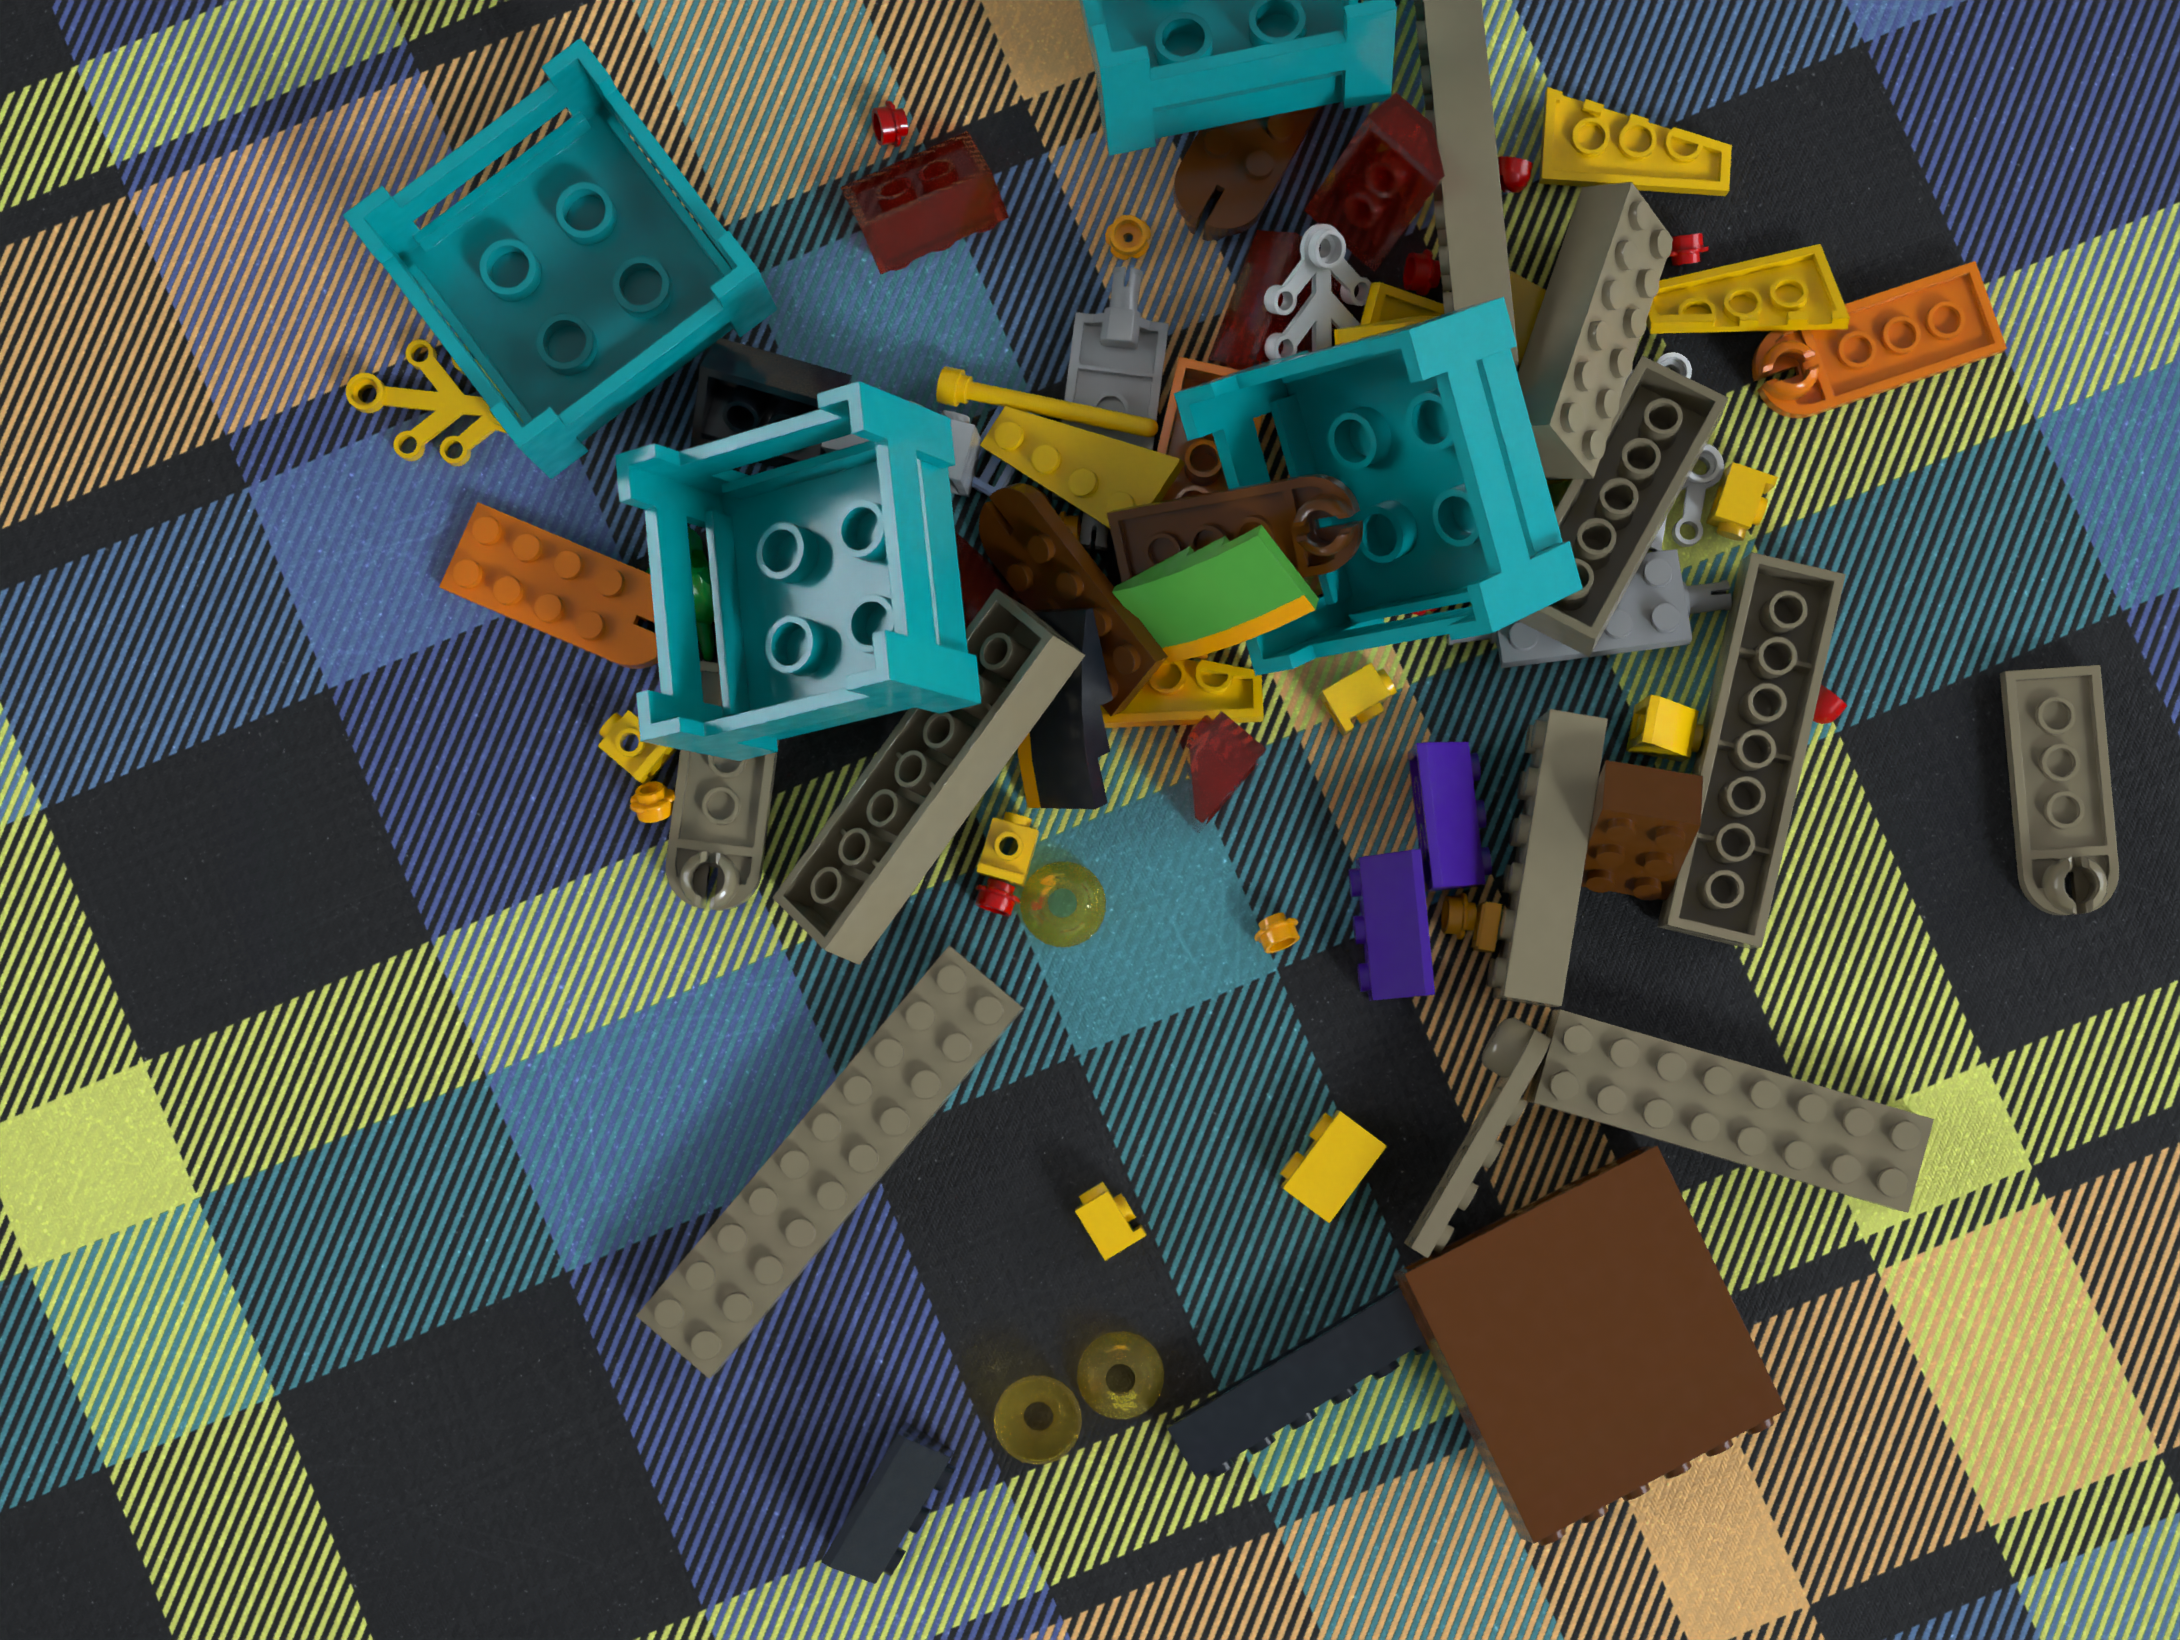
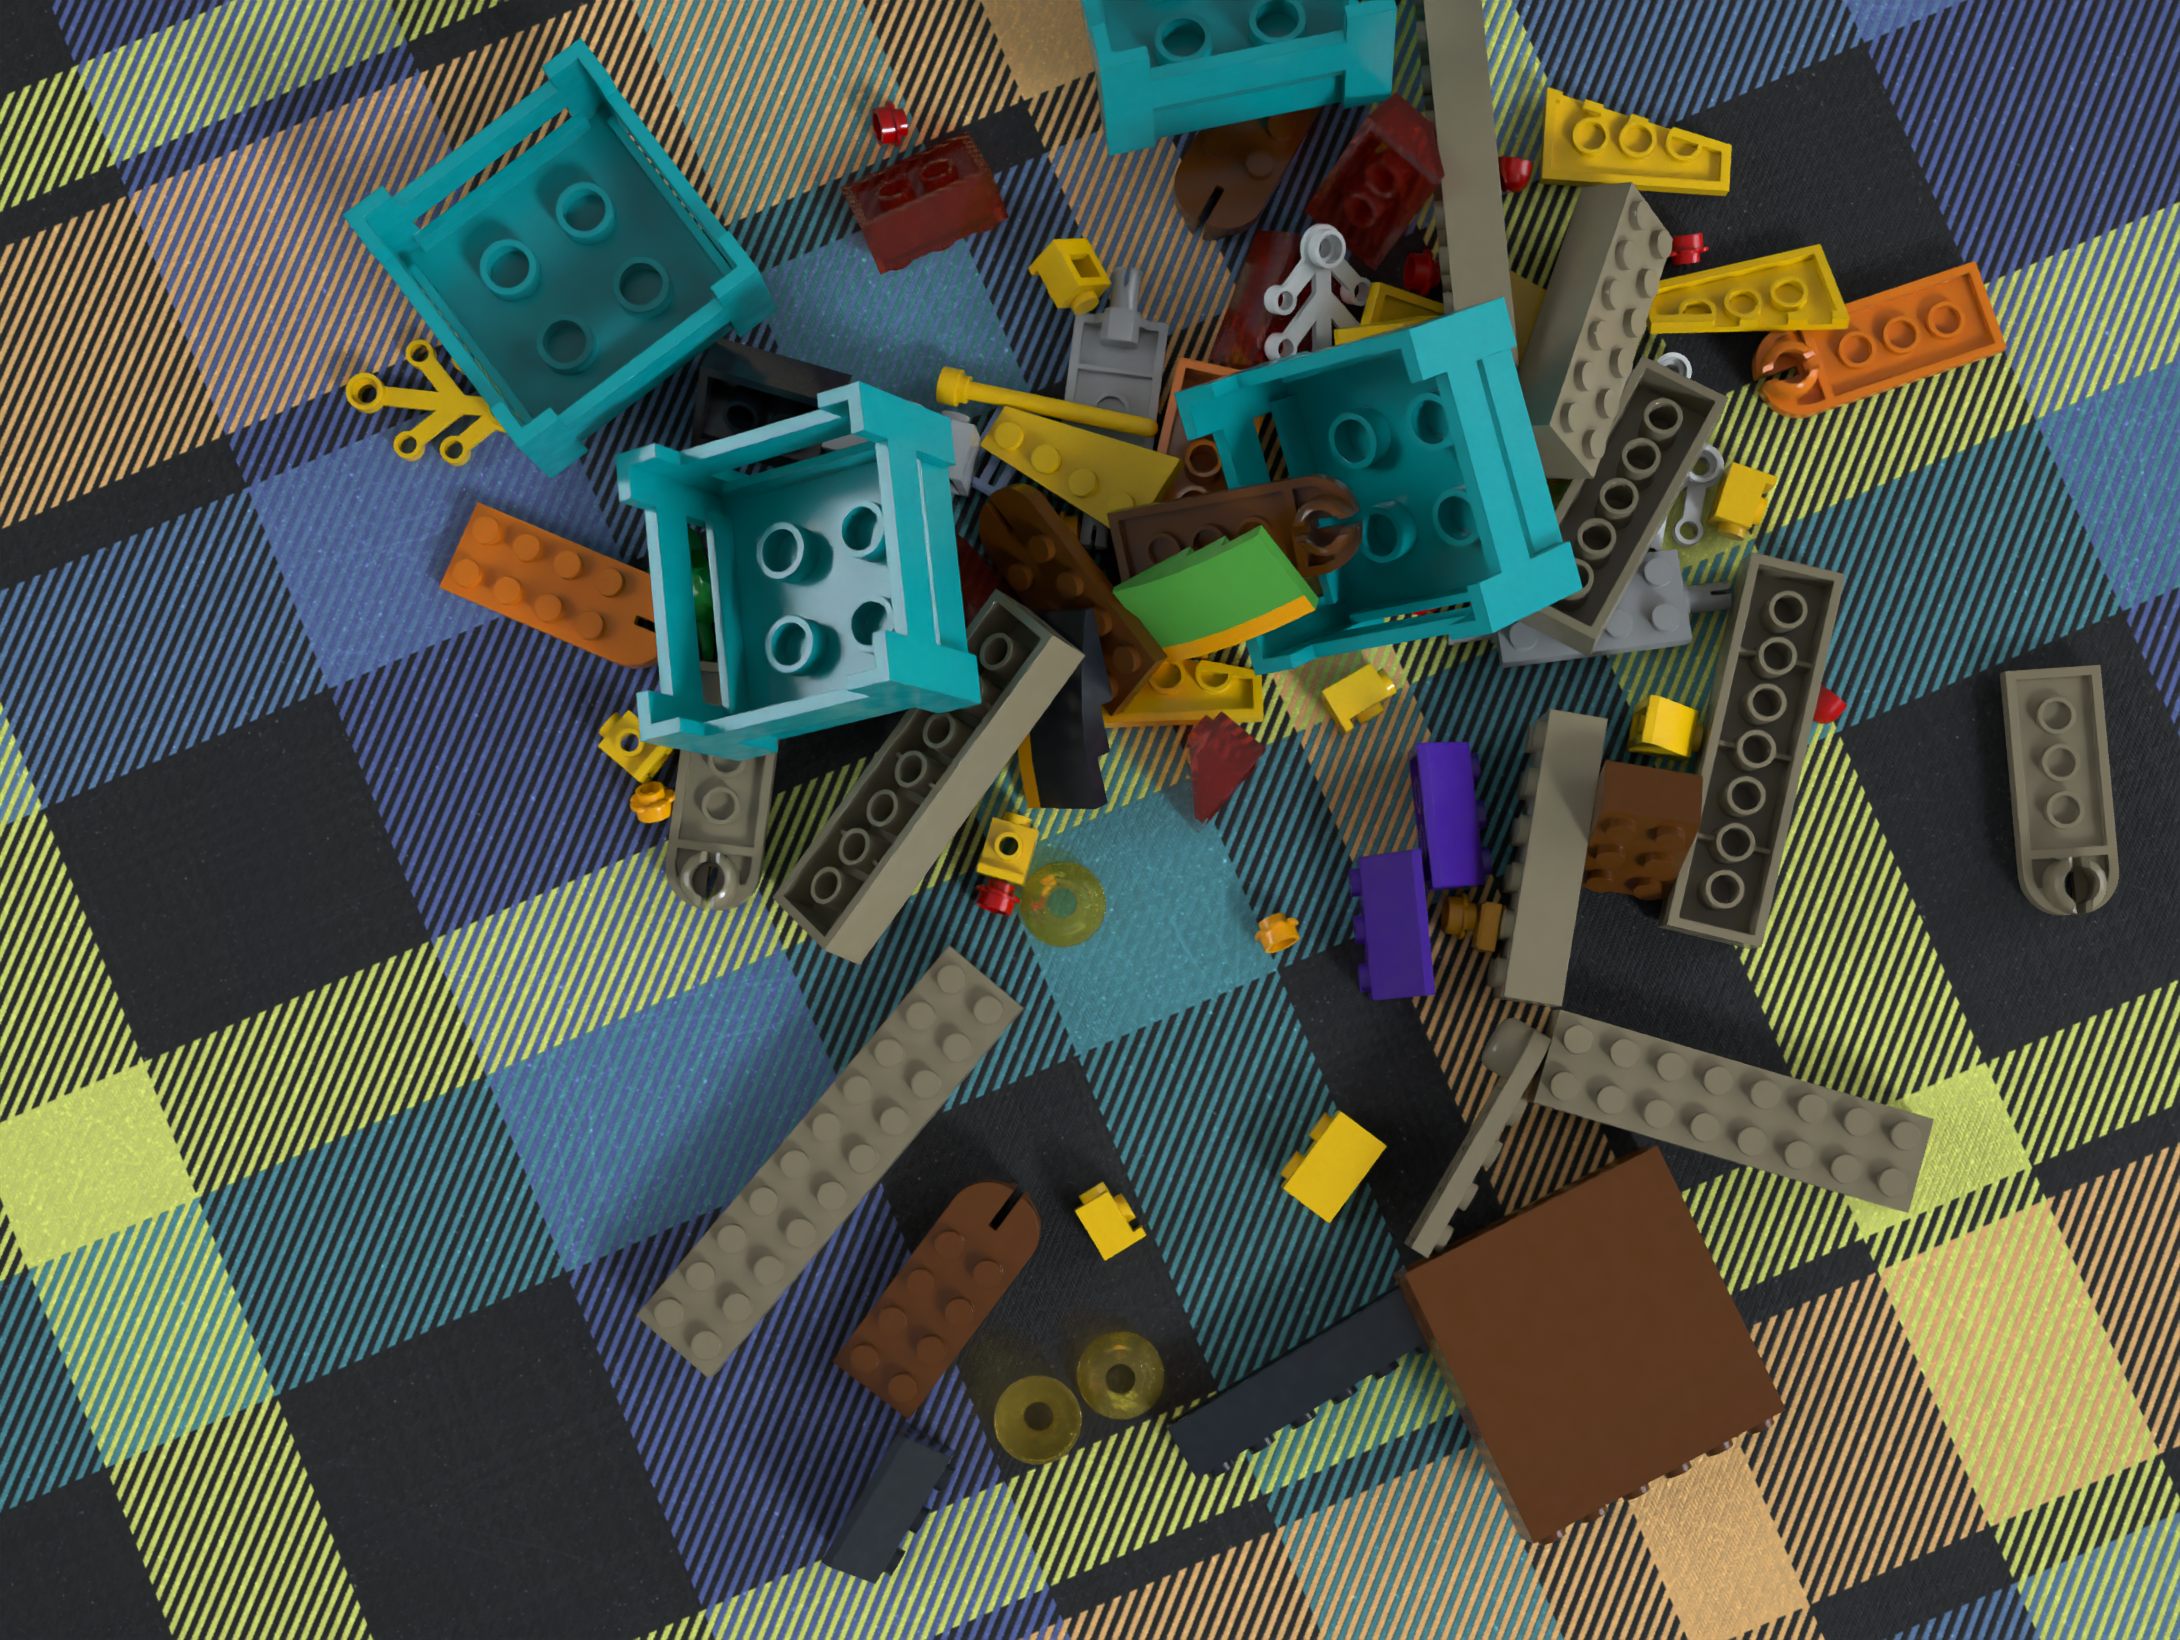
light orange plate [1105,215,1151,260] -> none
none -> reddish brown plate [833,1179,1041,1420]
none -> yellow brick [1028,238,1112,315]

